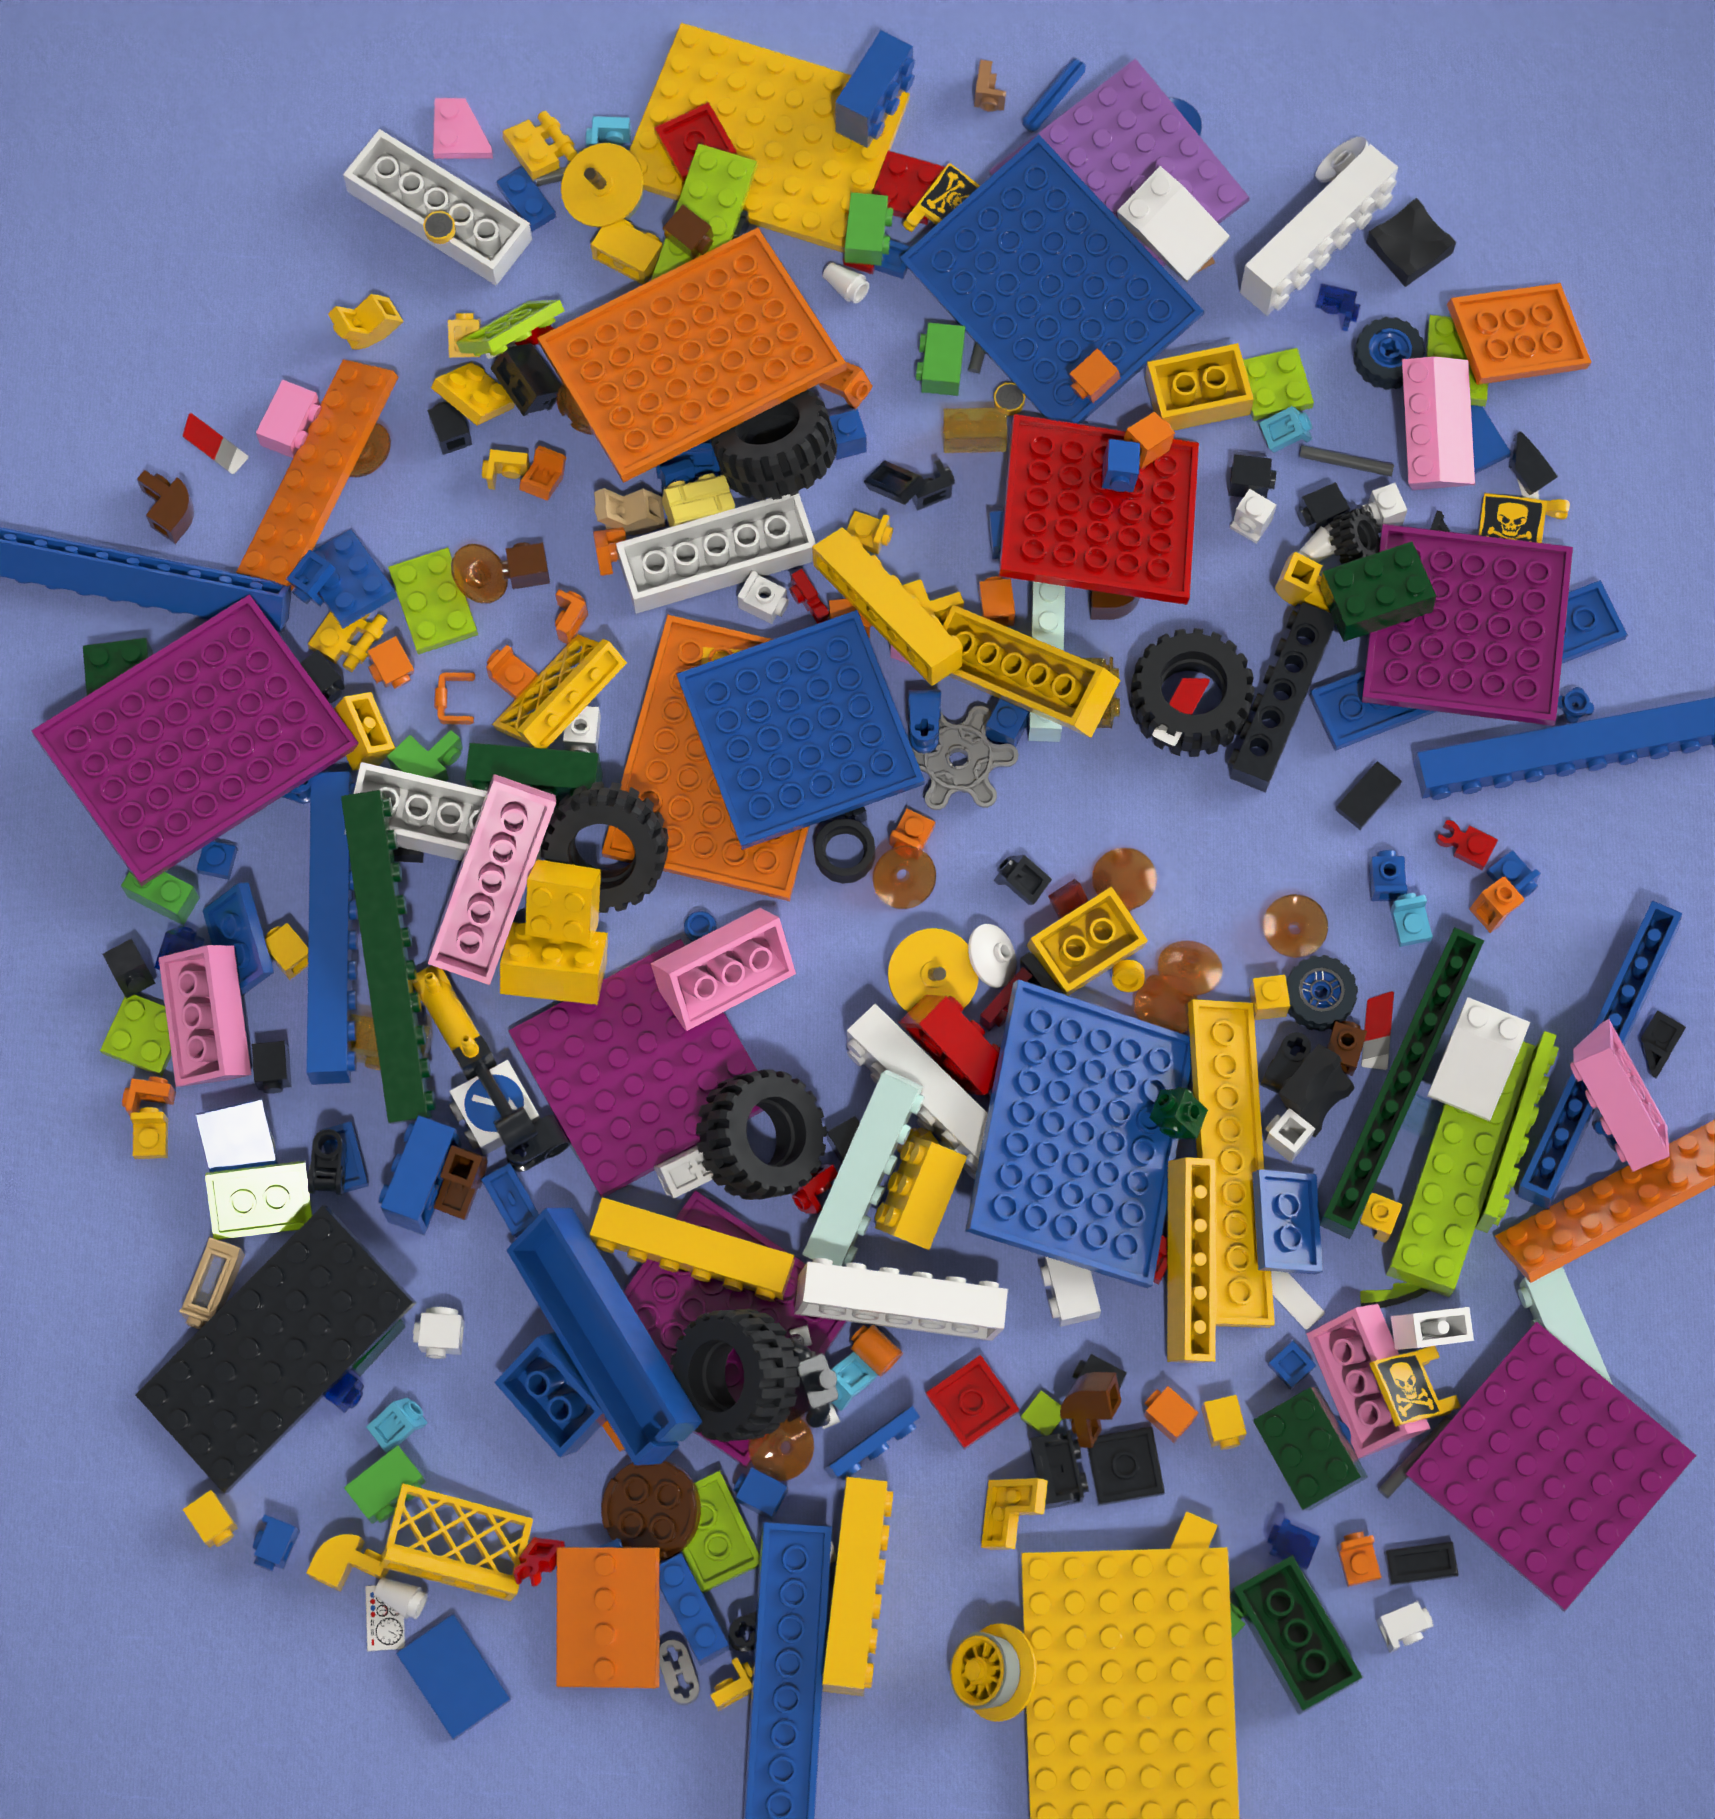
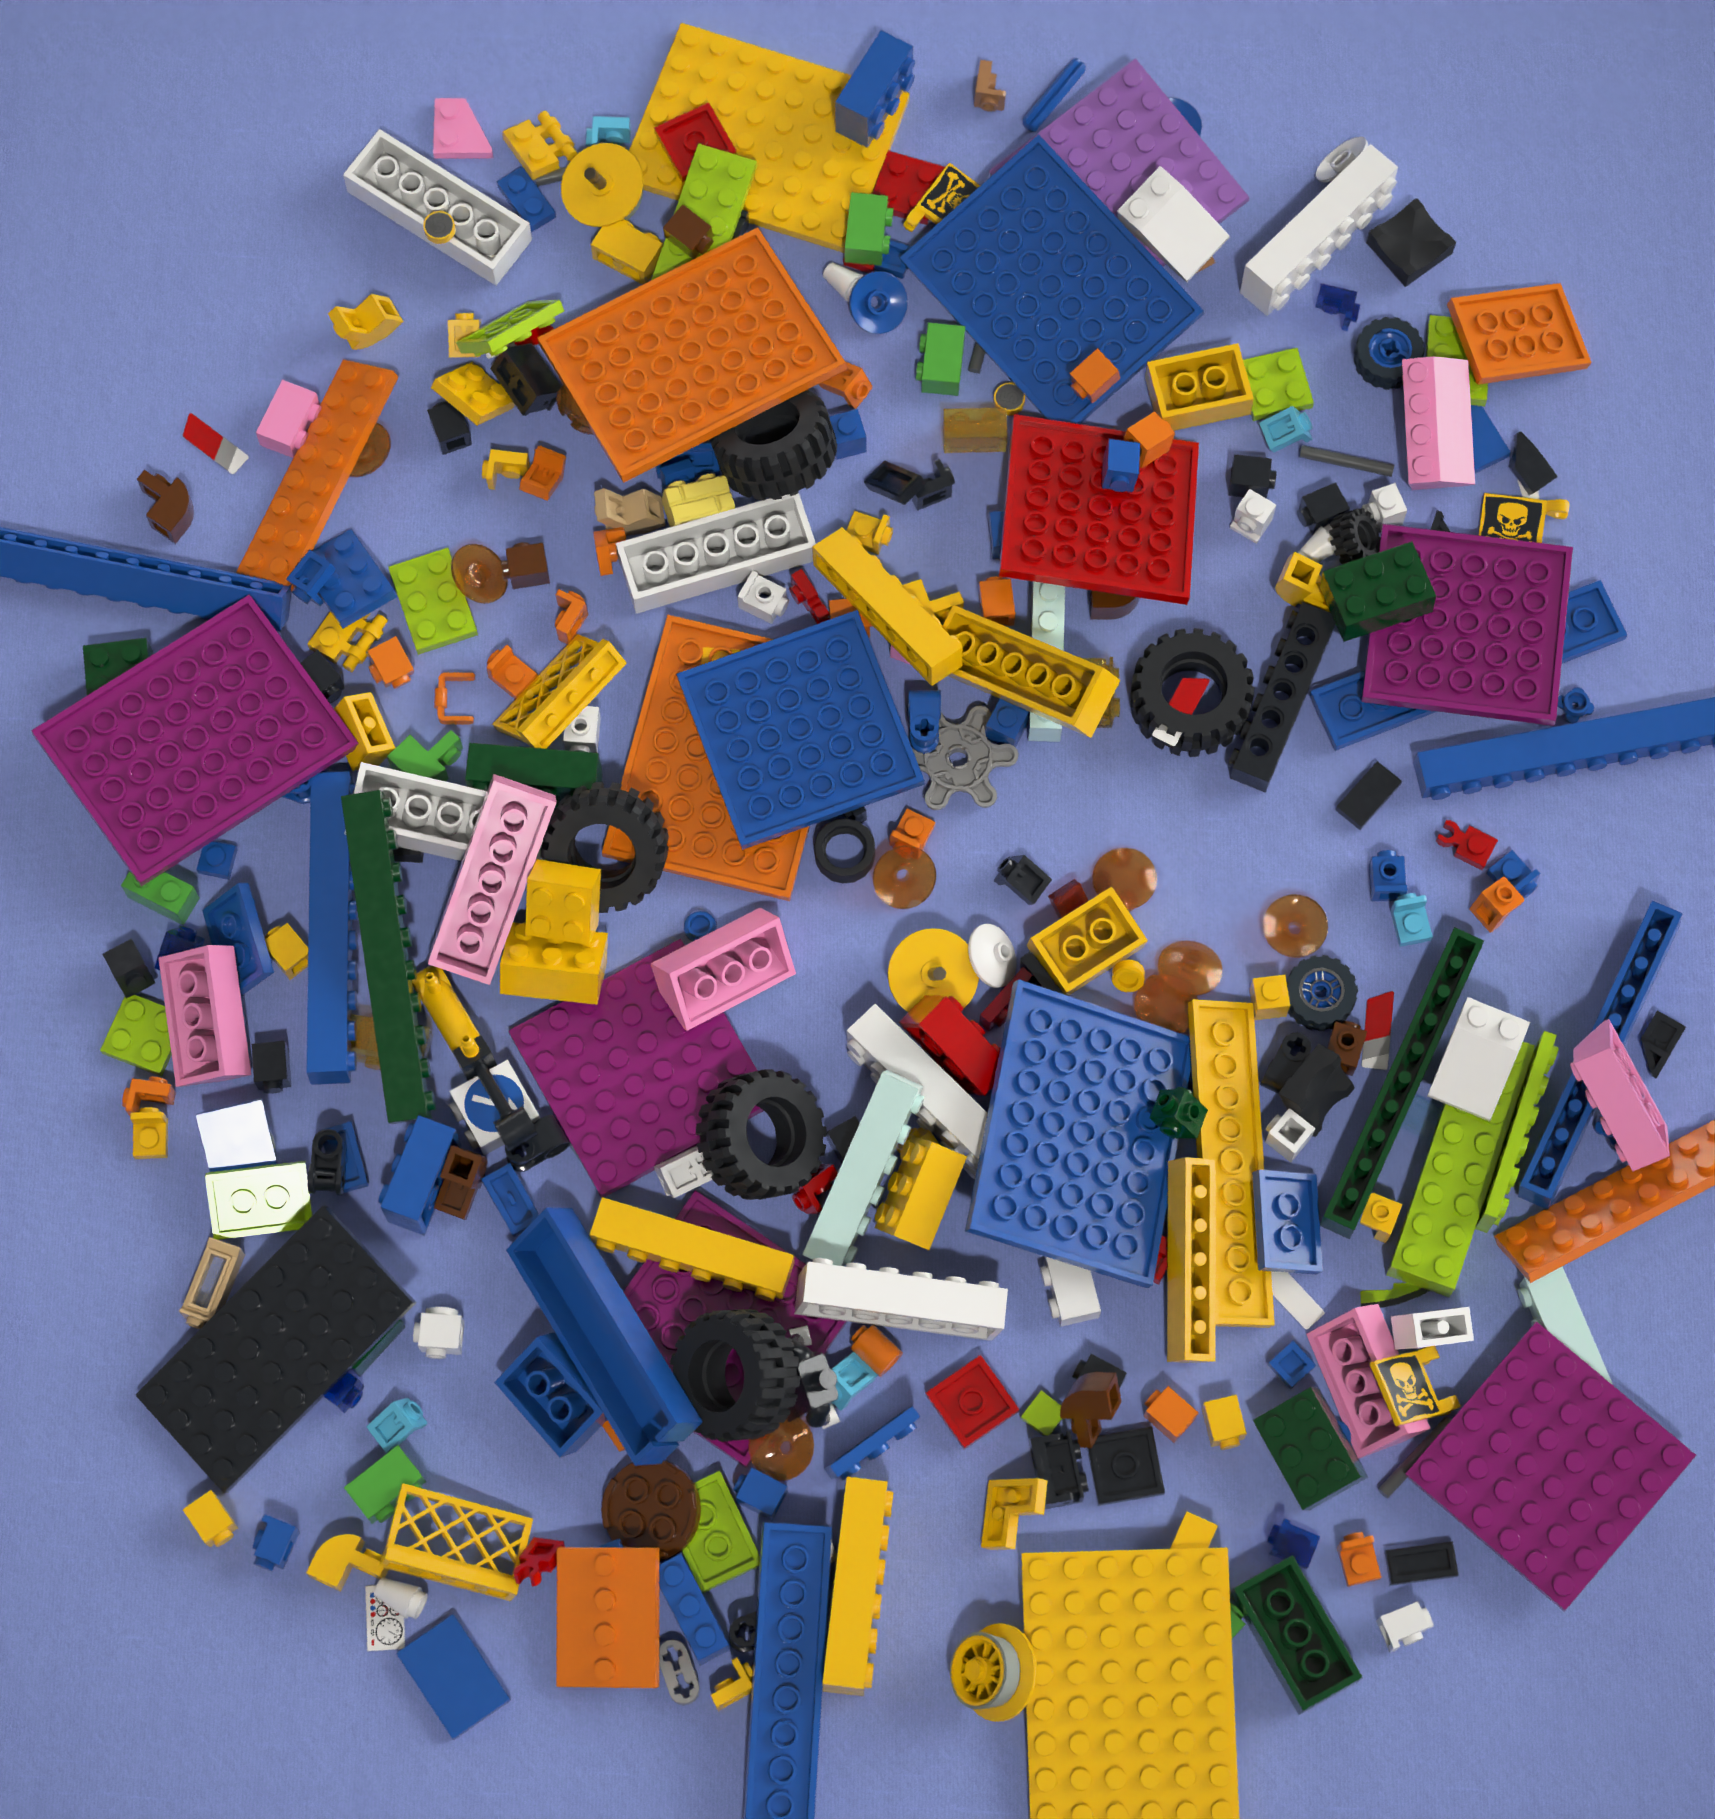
none -> blue dish [849,271,908,334]

